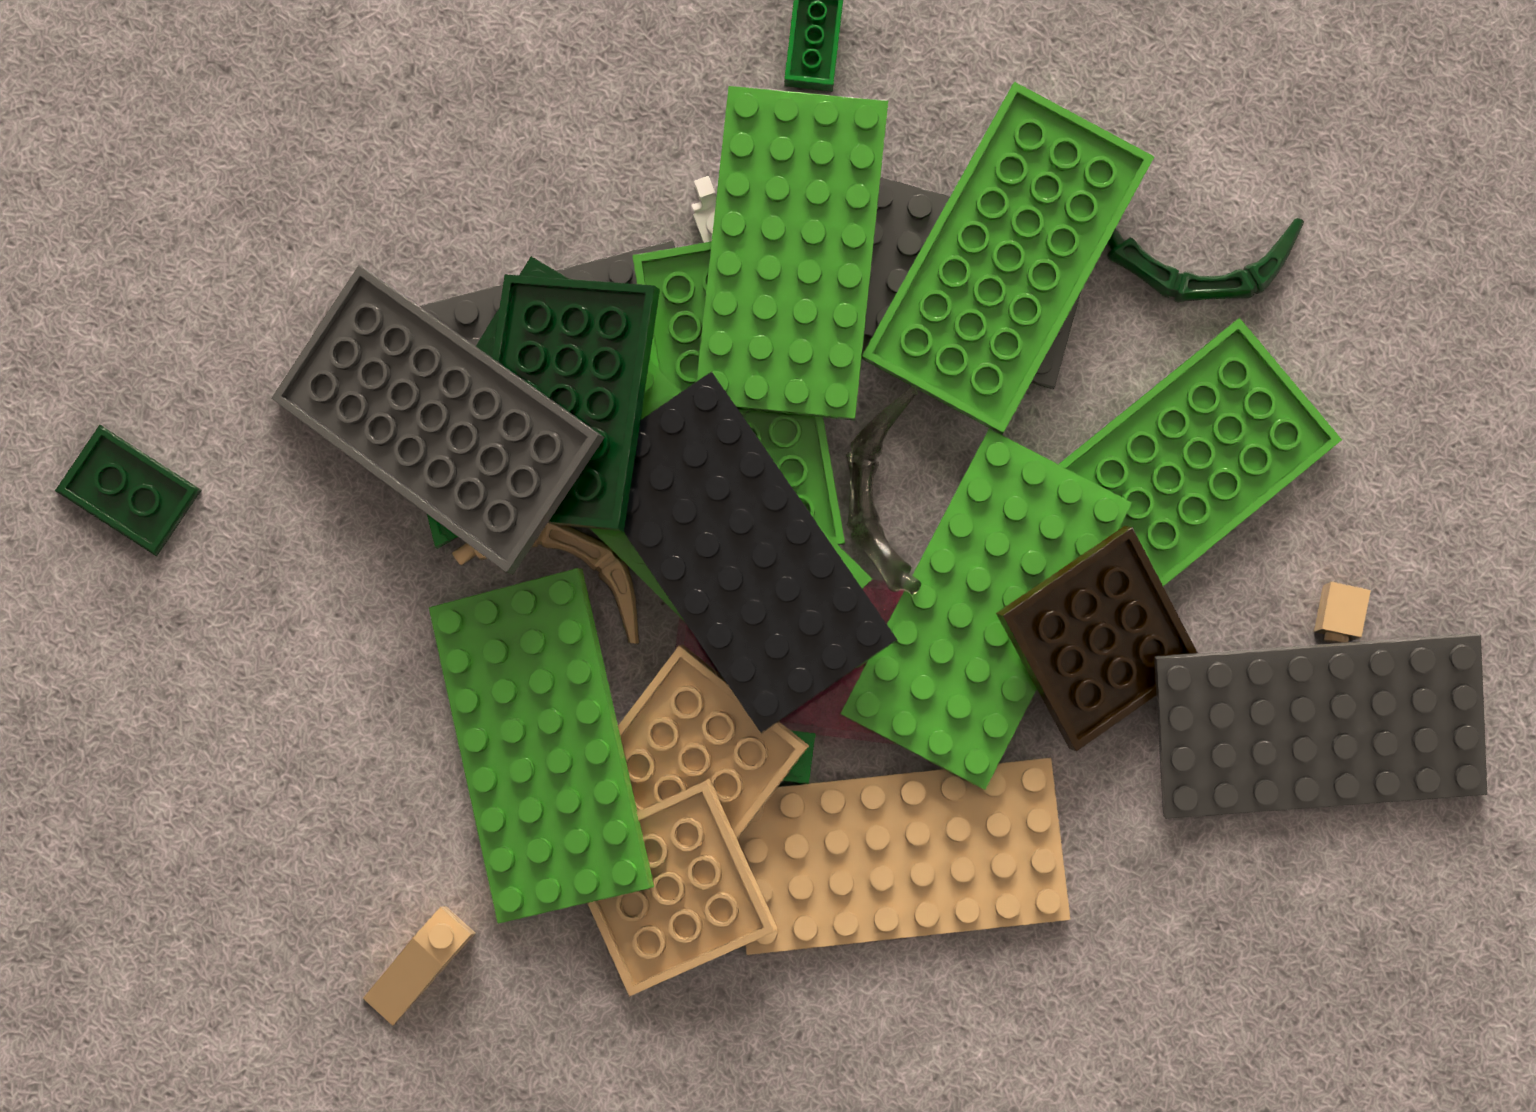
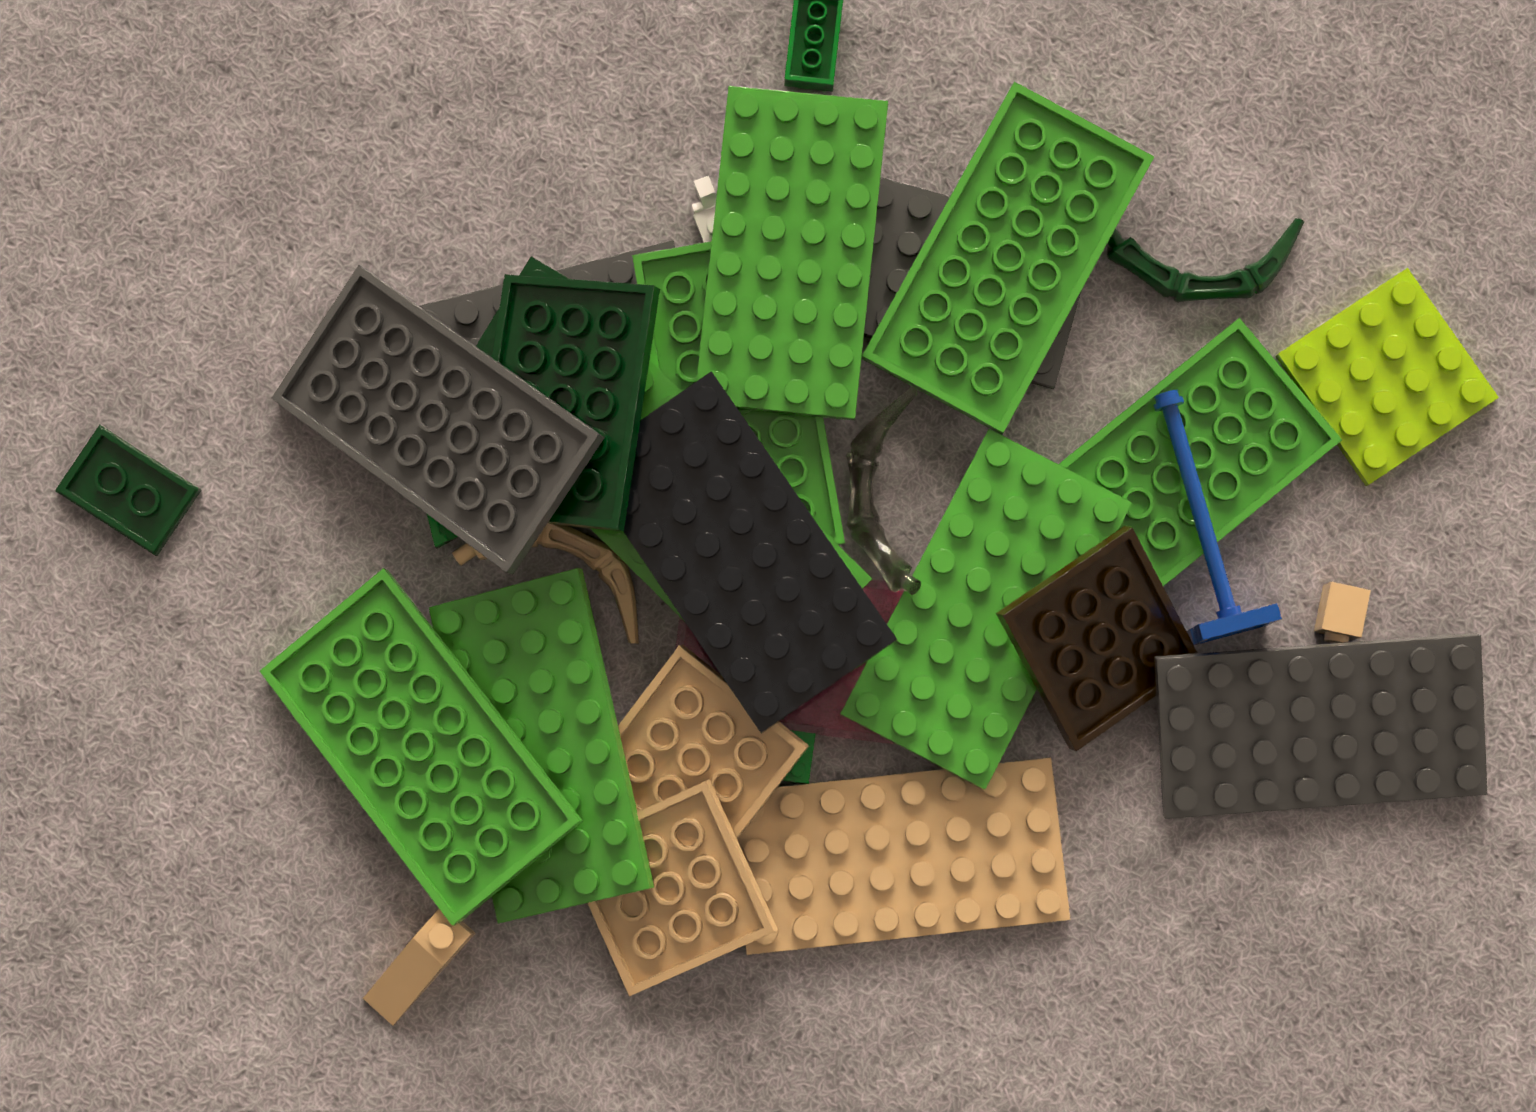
none -> bright green plate [260,568,583,926]
none -> blue tile [1154,390,1282,645]
none -> lime plate [1275,268,1499,486]

